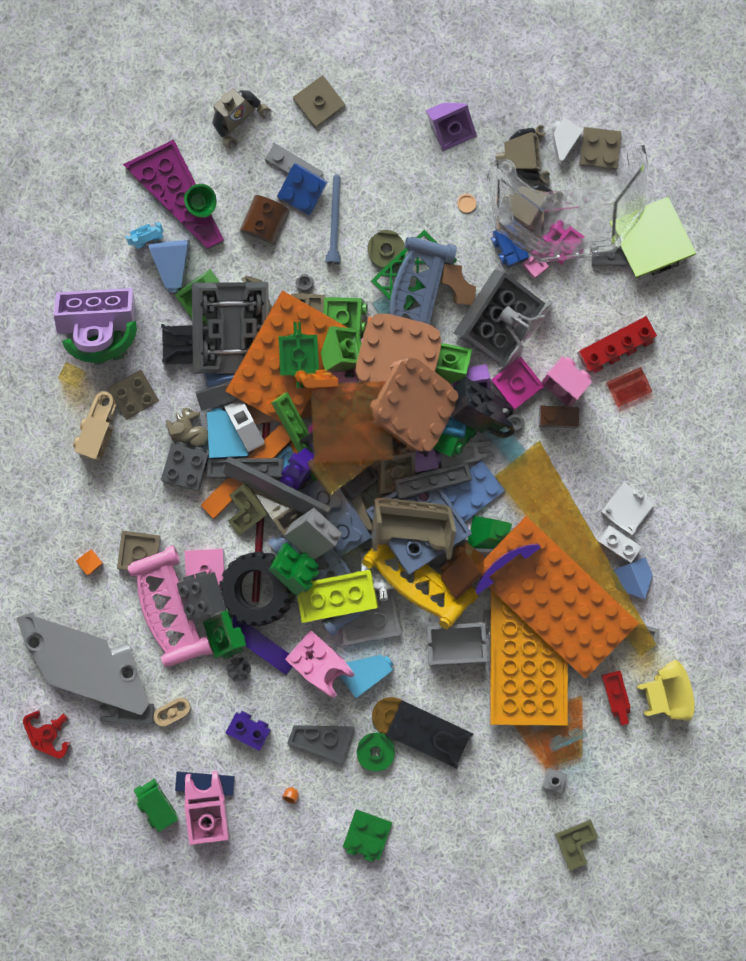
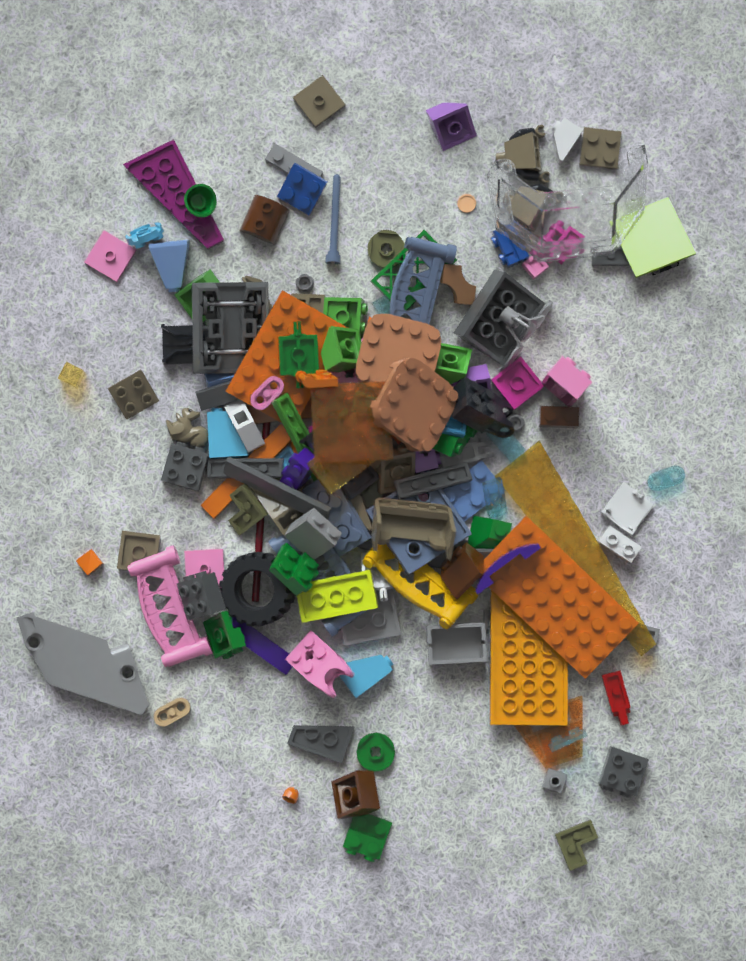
red piece [23,710,71,759] -> none
lavender brick [54,288,135,352] -> none
green piece [62,321,137,365] -> none
tan brick [73,391,117,462] -> none
dark grey hinge [100,704,154,723] -> none
green hinge [133,778,178,832] -> none
dark blue tile [175,771,235,796] -> none
bright pink brick [185,771,230,845] -> none
dark tan torso [212,88,271,149] -> none
dark purple brick [225,711,271,751] -> none
dark grey gear [227,657,251,682] -> none
pearl gold tile [372,697,401,734] -> none
black plate [385,700,473,769] -> none
red brick [577,316,657,374] -> none
clear red plate [606,367,653,408] -> none
medium blue slope [610,558,653,600] -> none
light yellow piece [636,660,695,721] -> none
none -> bright pink plate [84,231,137,282]
none -> bright pink plate [250,376,284,410]
none -> reddish brown slope [331,770,380,819]
none -> clear light blue plate [482,477,508,519]
none -> dark grey brick [598,746,649,798]
none -> clear light blue plate [647,465,685,491]

